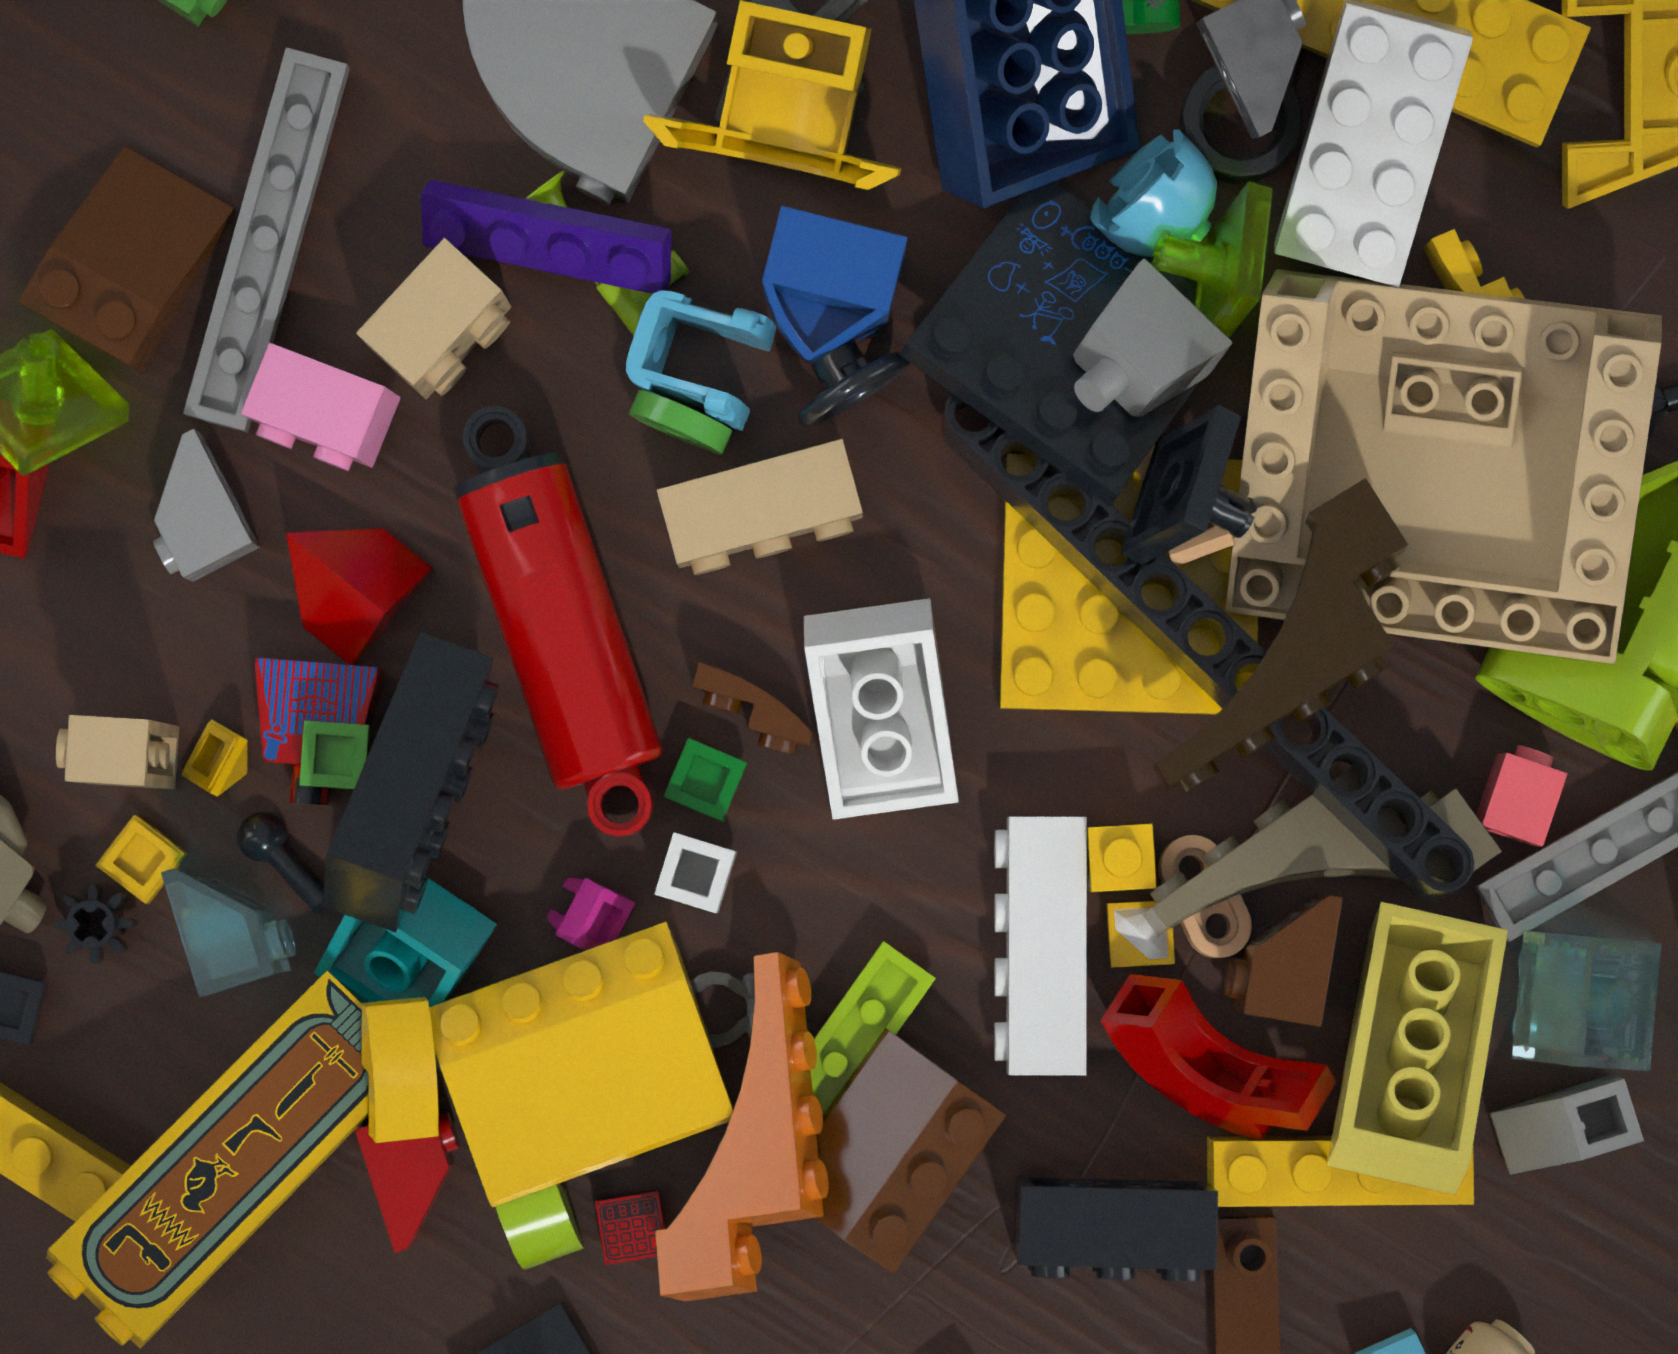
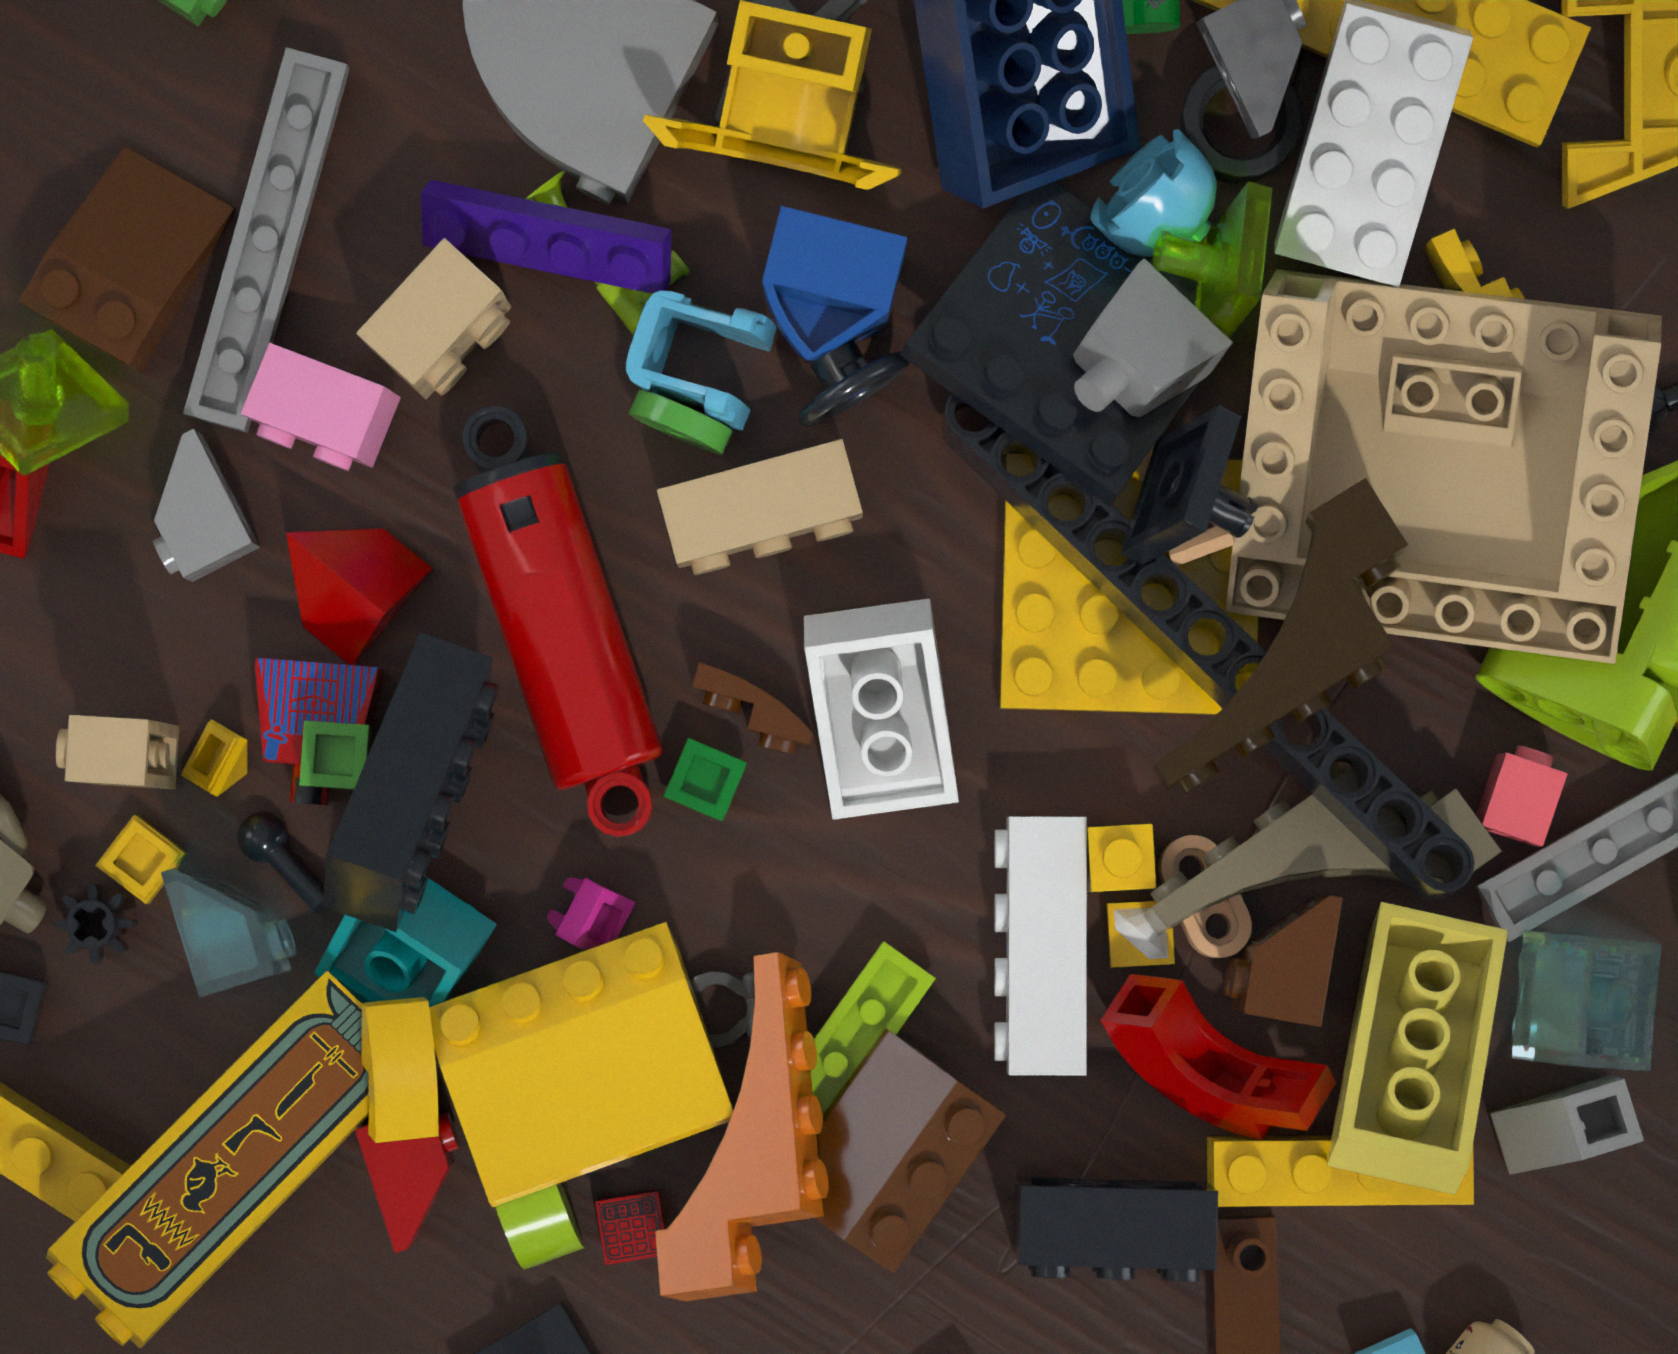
white brick [655,832,737,913] -> none

